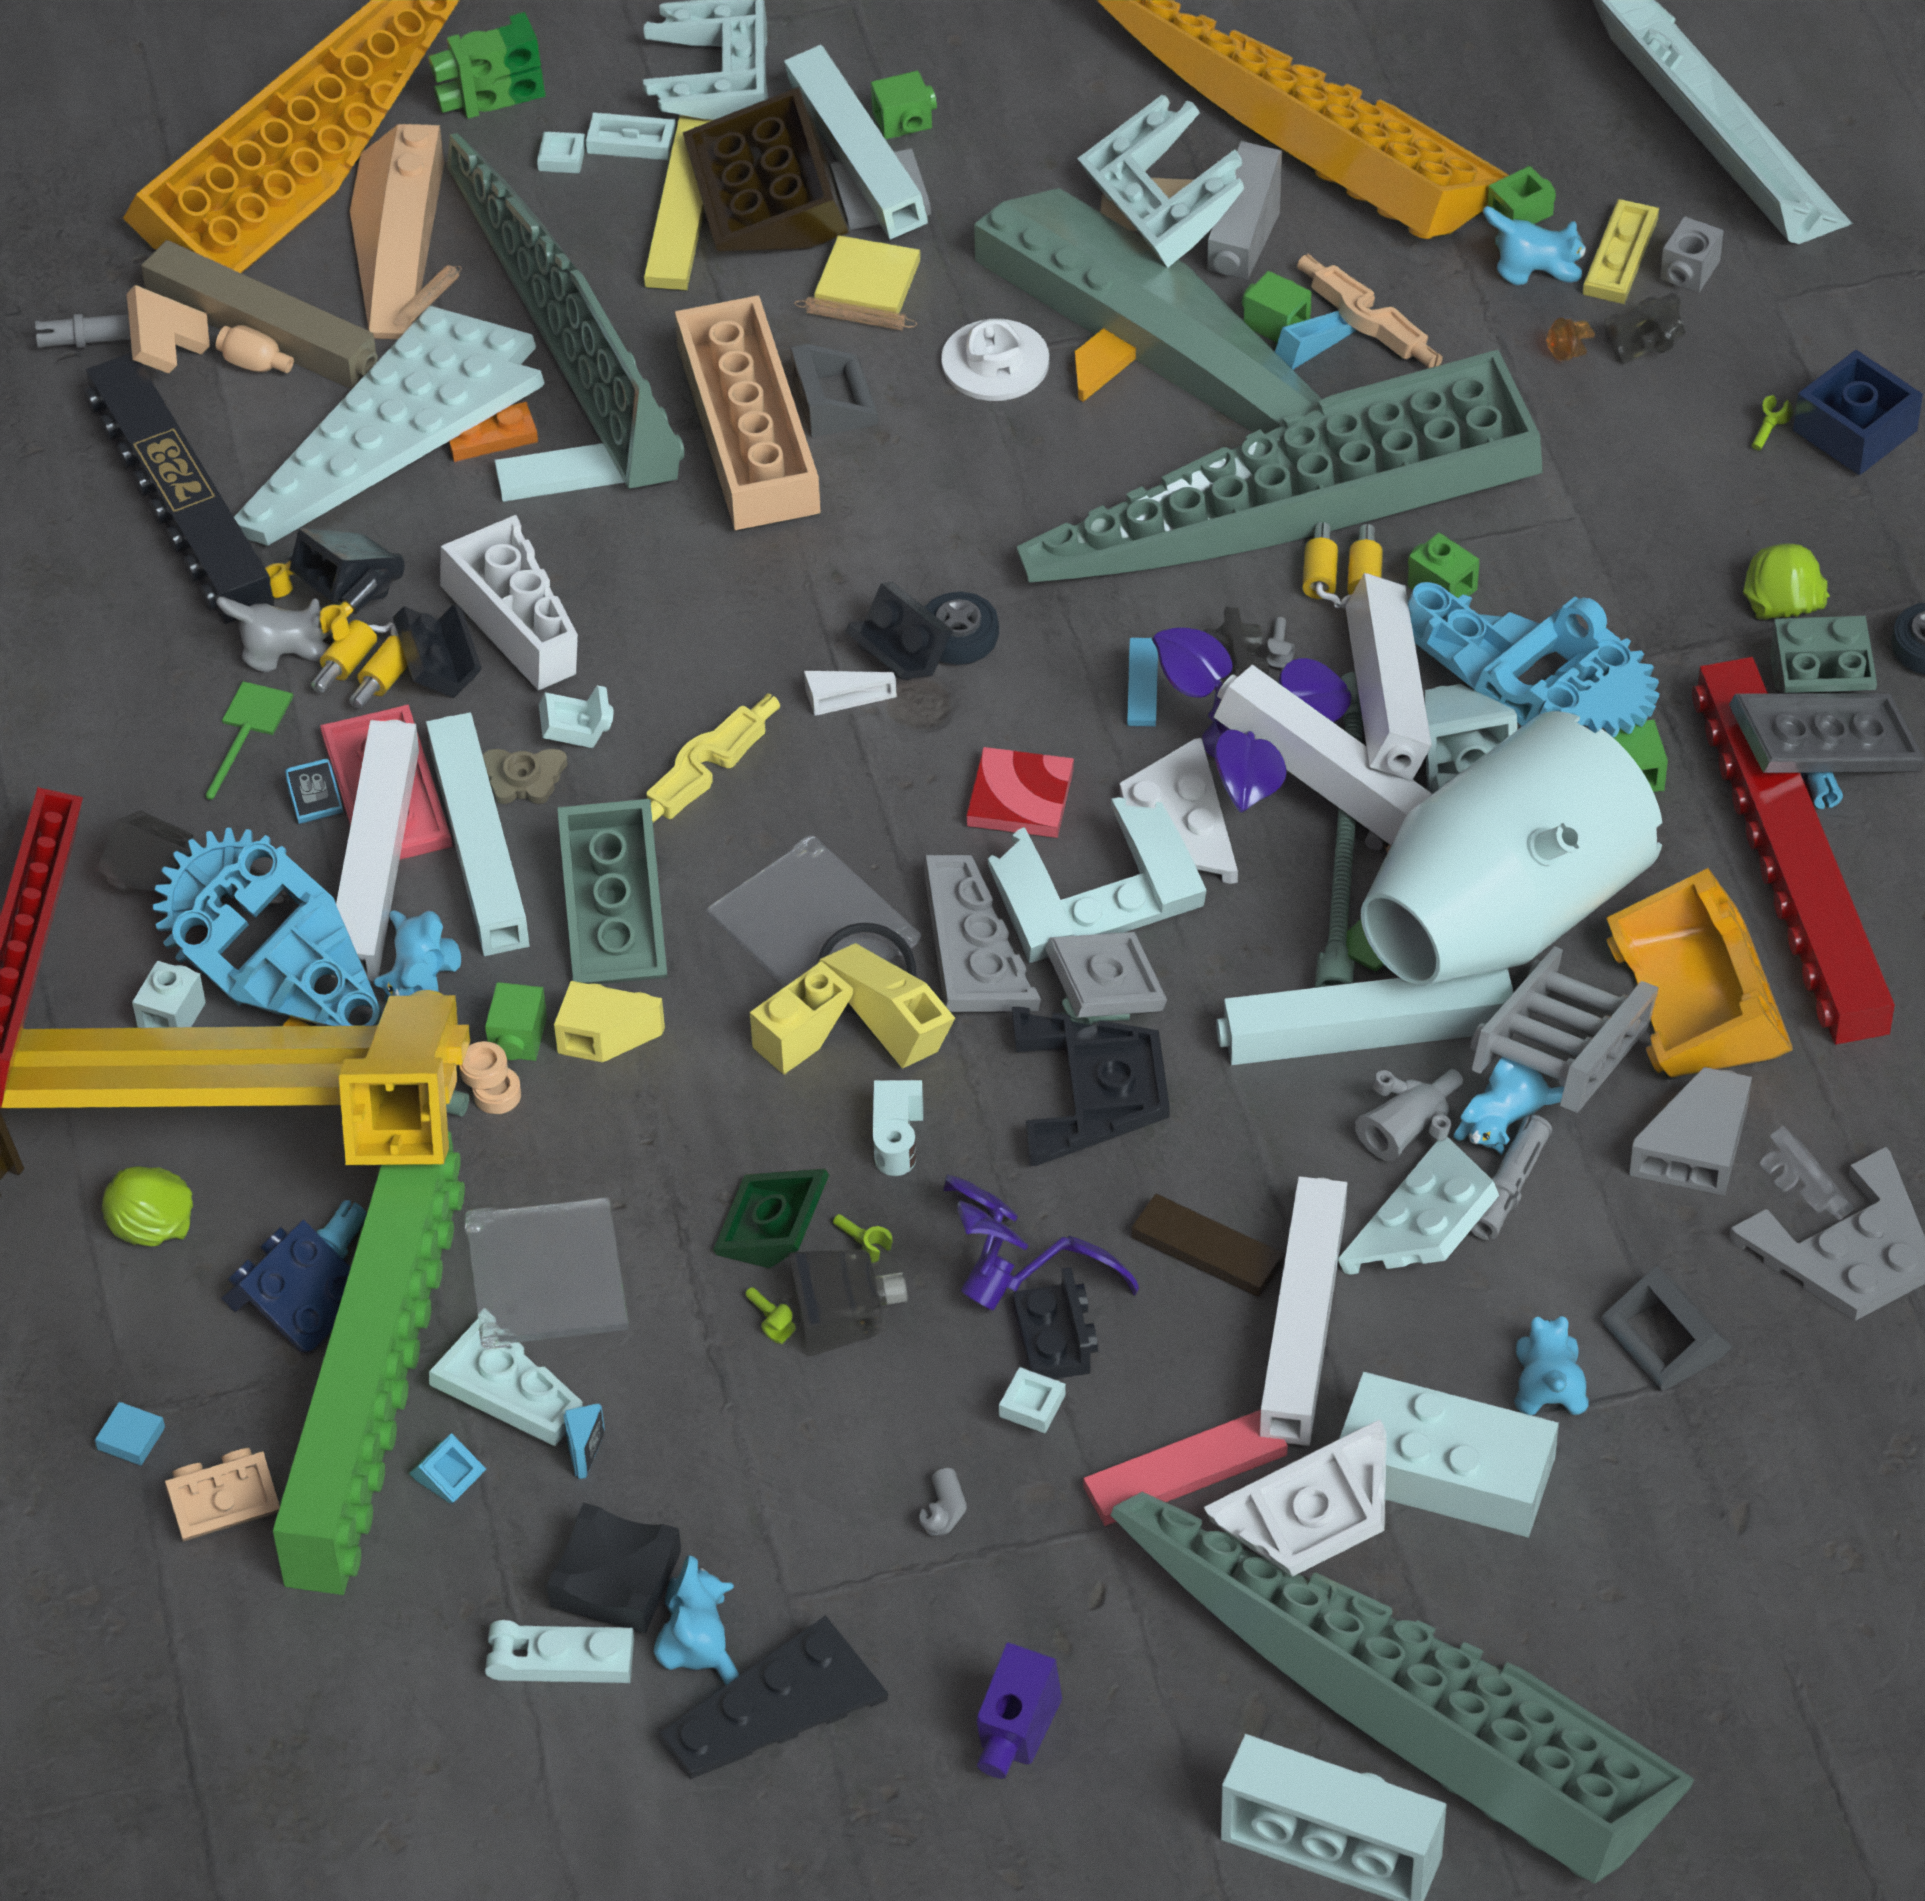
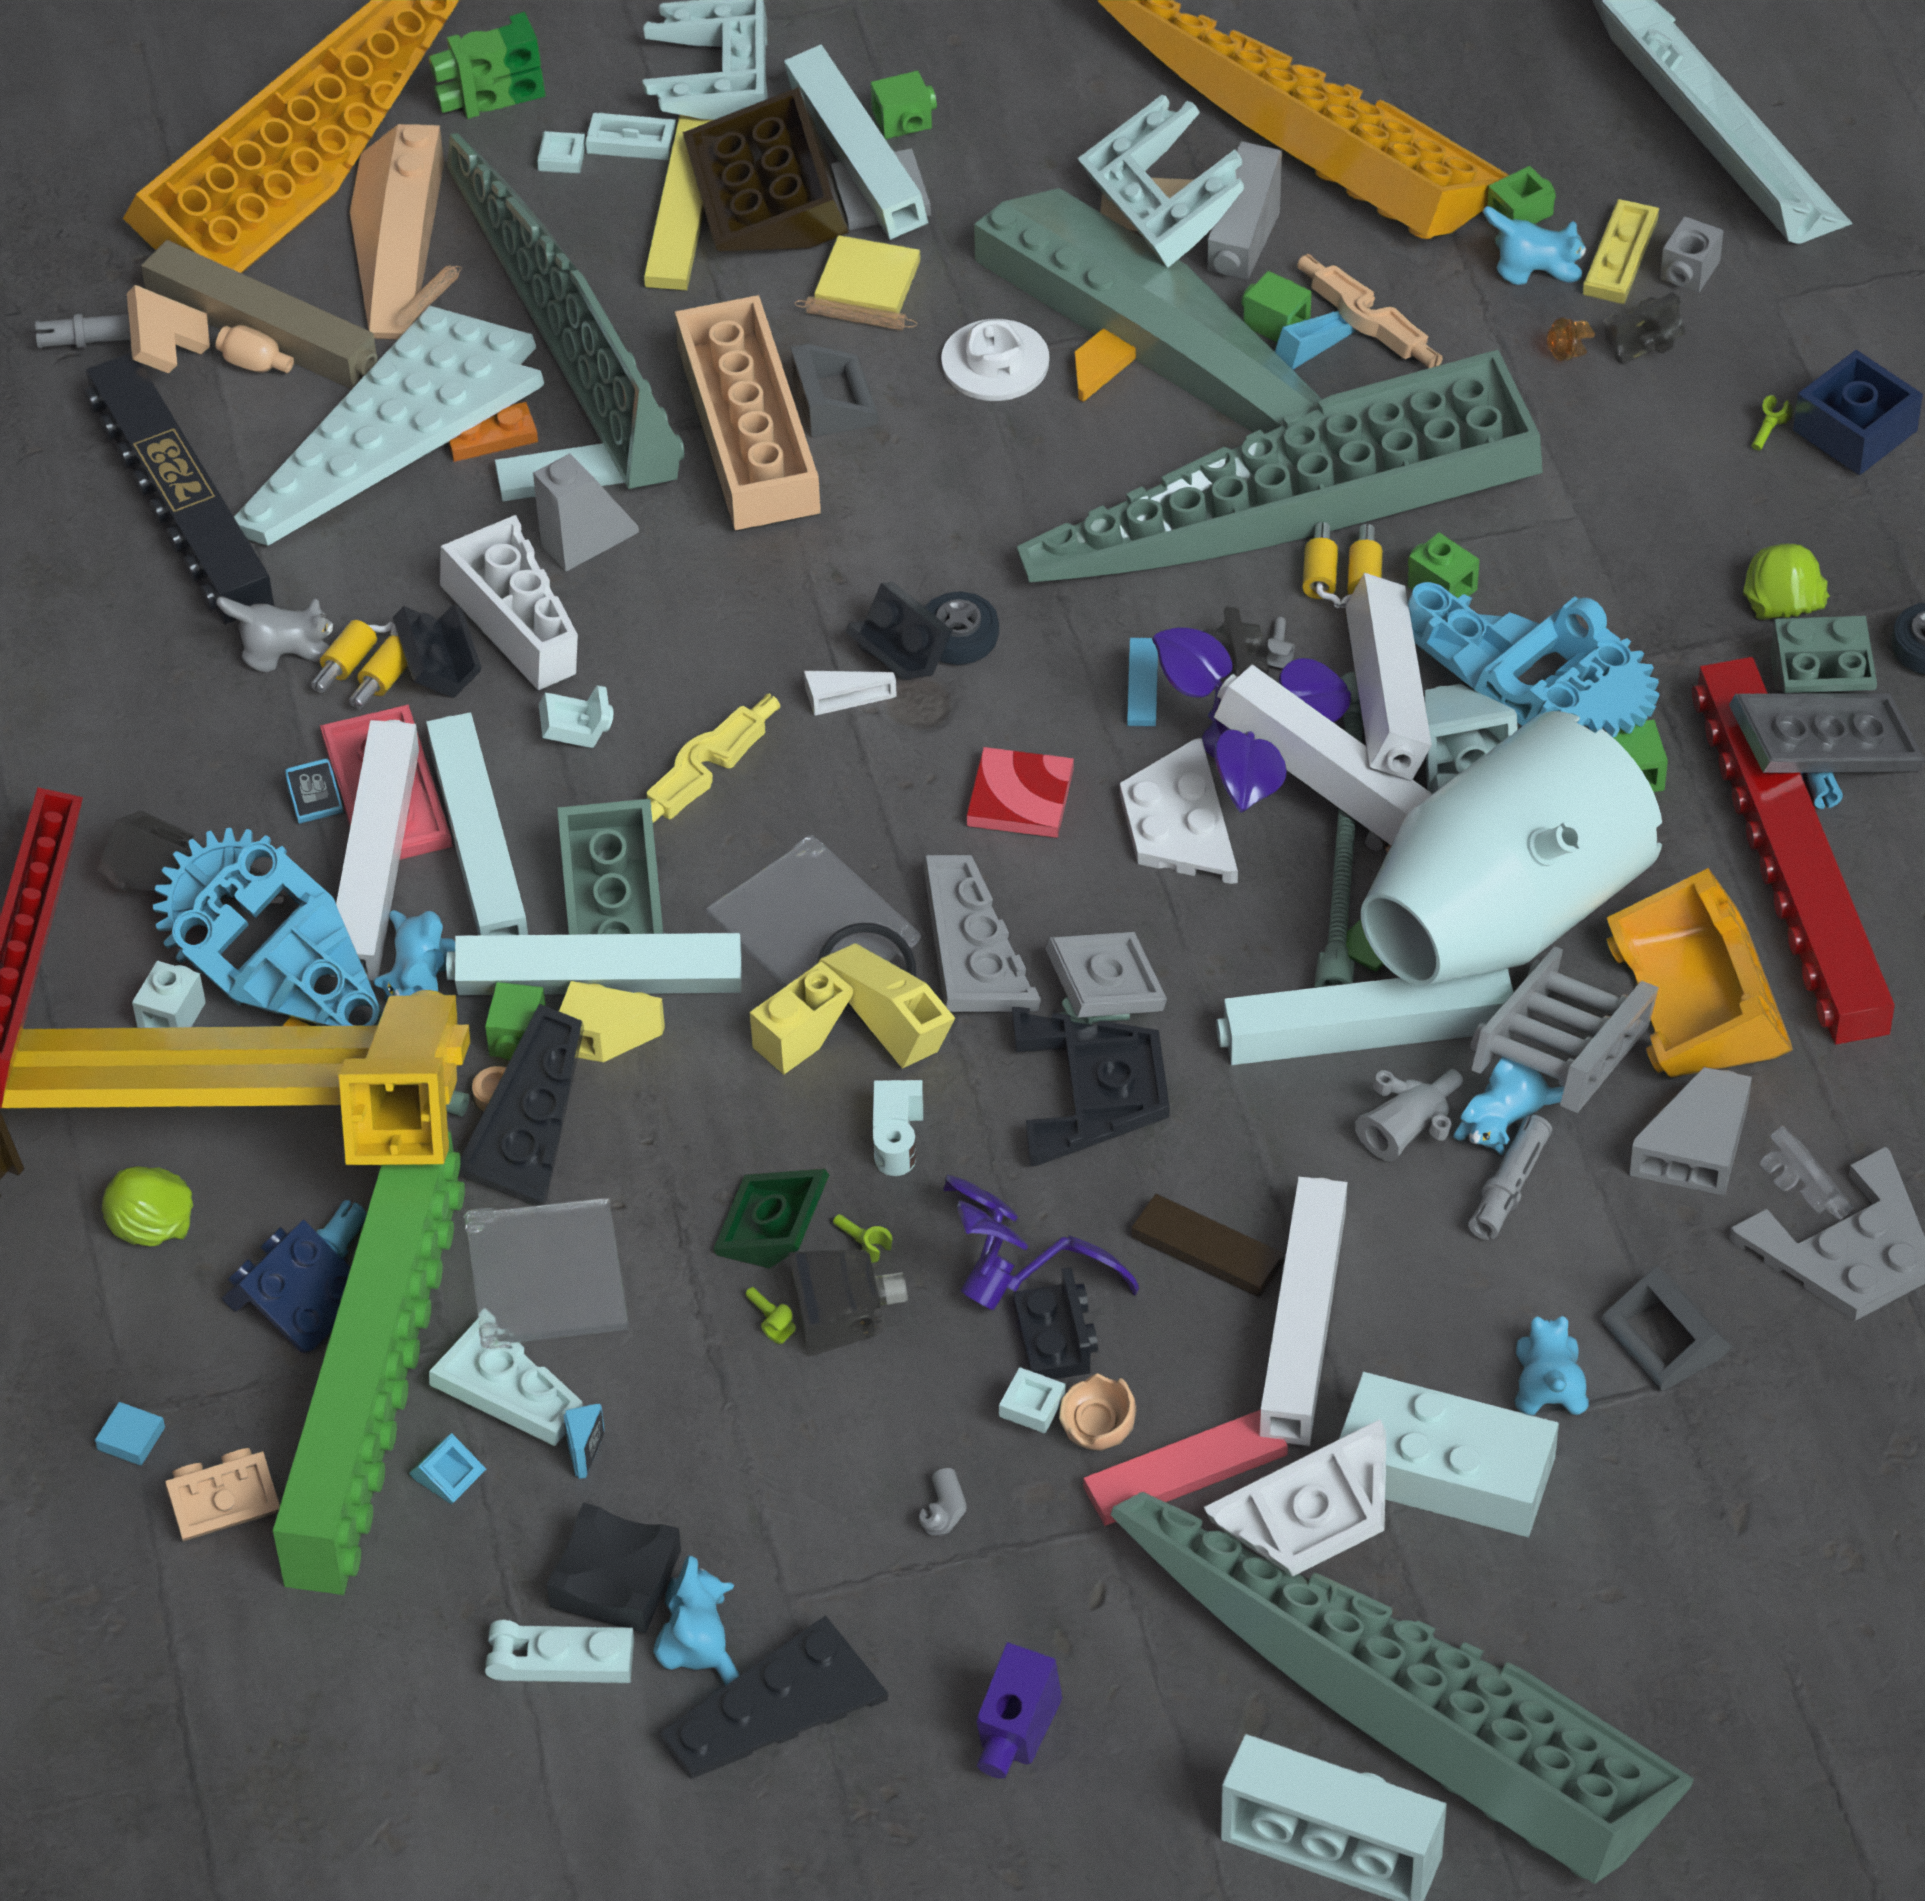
bright green piece [206,681,293,800] -> none
black torso [265,529,405,640] -> none
light nougat tile [459,1041,508,1089] -> none
dark tan animal [483,749,568,804] -> none
light aqua wedge [988,797,1207,964] -> none
light aqua wing [1338,1137,1499,1275] -> none
none -> light aqua brick [446,933,741,995]
none -> black wing [459,1004,584,1210]
none -> light grey slope [533,453,639,572]
none -> light nougat hair [1059,1373,1136,1451]

